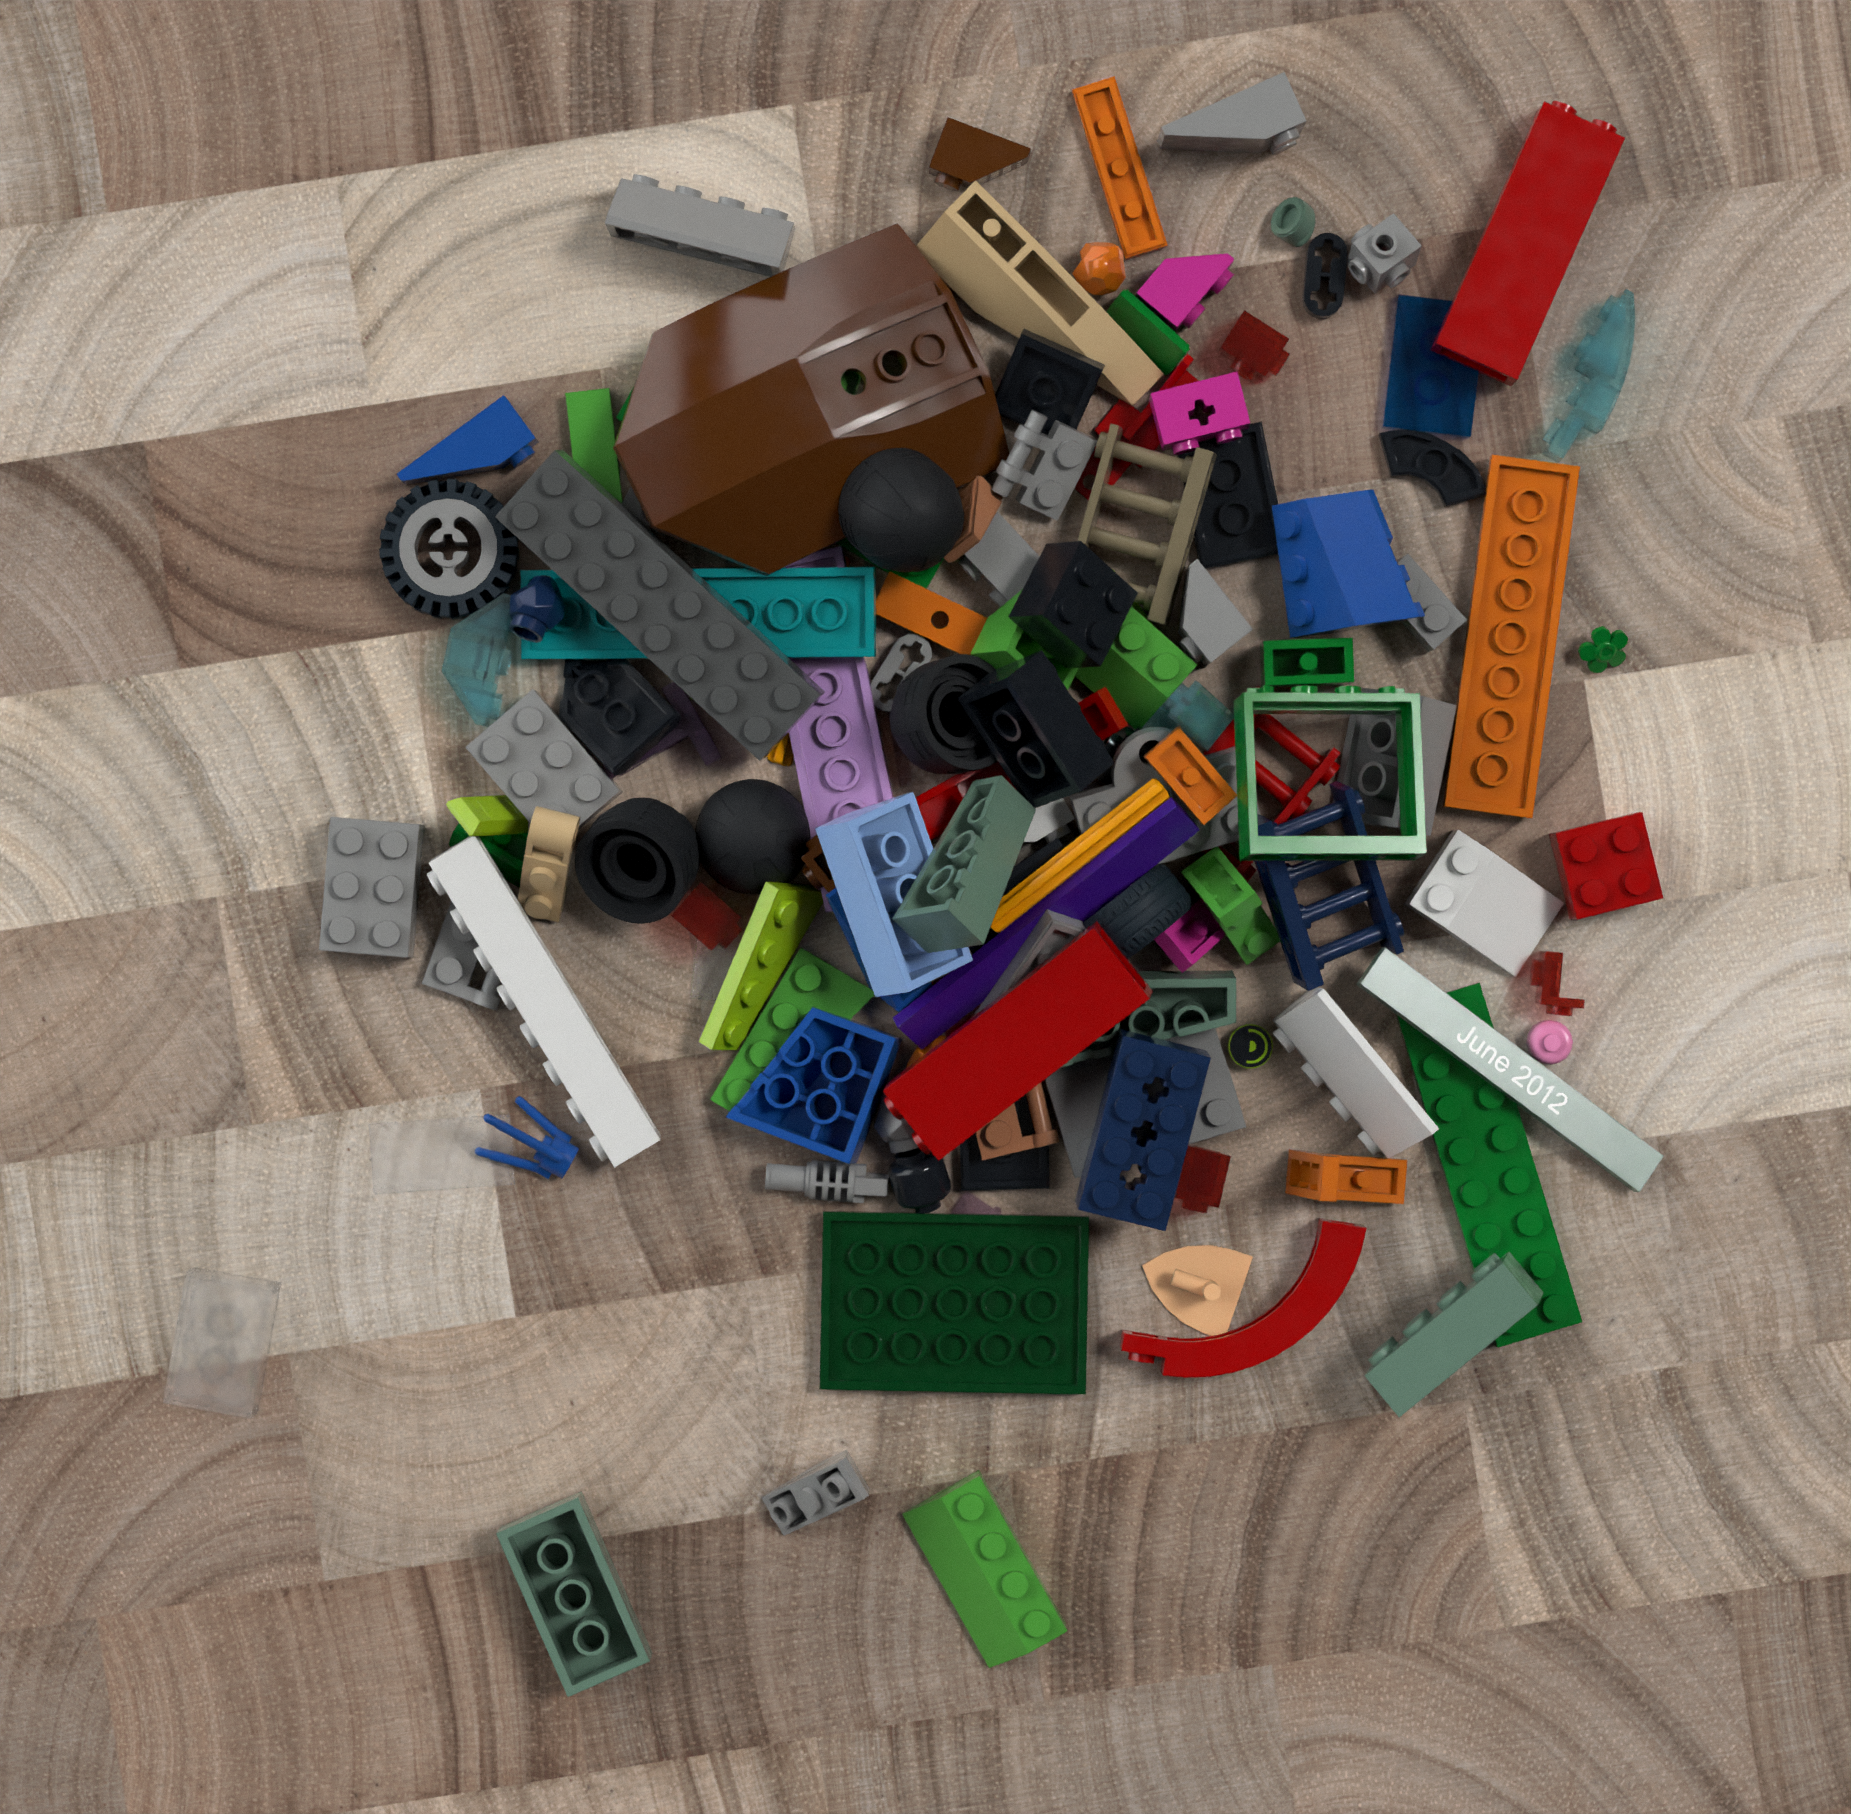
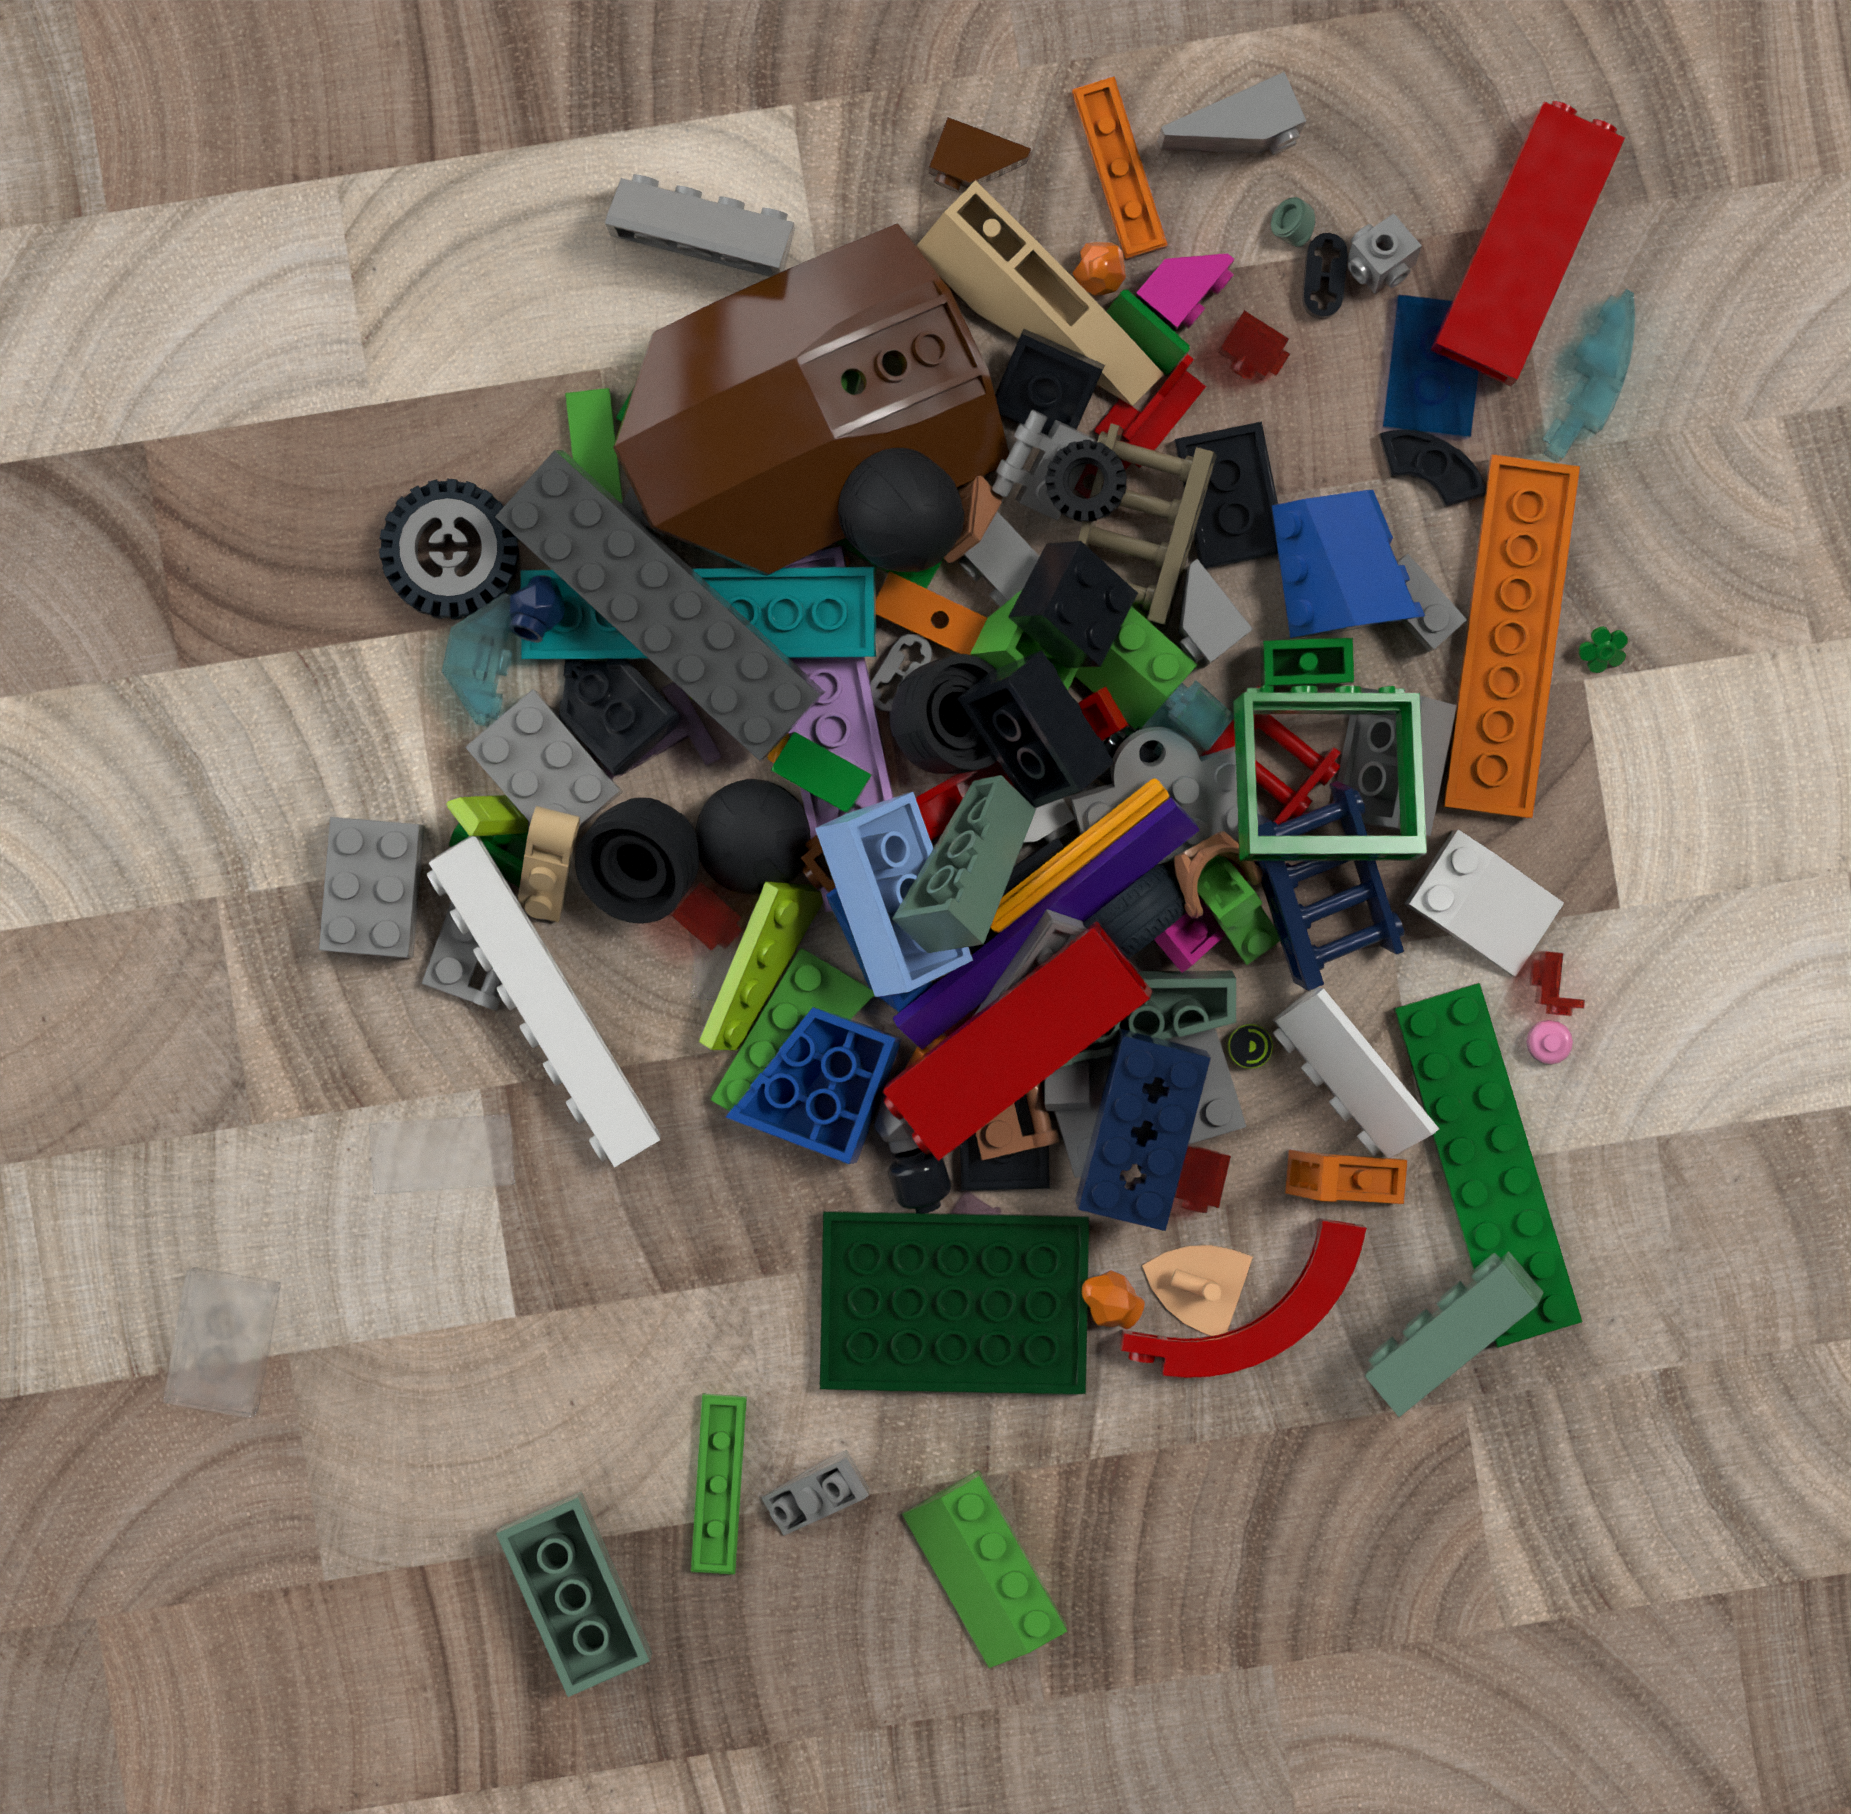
blue slope [397,395,539,485] -> none
blue plant [475,1096,579,1179] -> none
light grey hinge [765,1160,889,1203] -> none
orange plate [1143,727,1237,825] -> none
dark pink brick [1149,372,1250,455] -> none
tile [1356,948,1664,1192] -> none
red brick [1549,812,1663,920] -> none
none -> bright green tile [691,1393,747,1574]
none -> green slope [771,731,872,813]
none -> black tyre [1045,440,1127,522]
none -> light grey tile [1045,1062,1091,1111]
none -> orange rock [1082,1270,1145,1330]
none -> nougat helmet [1174,831,1263,918]

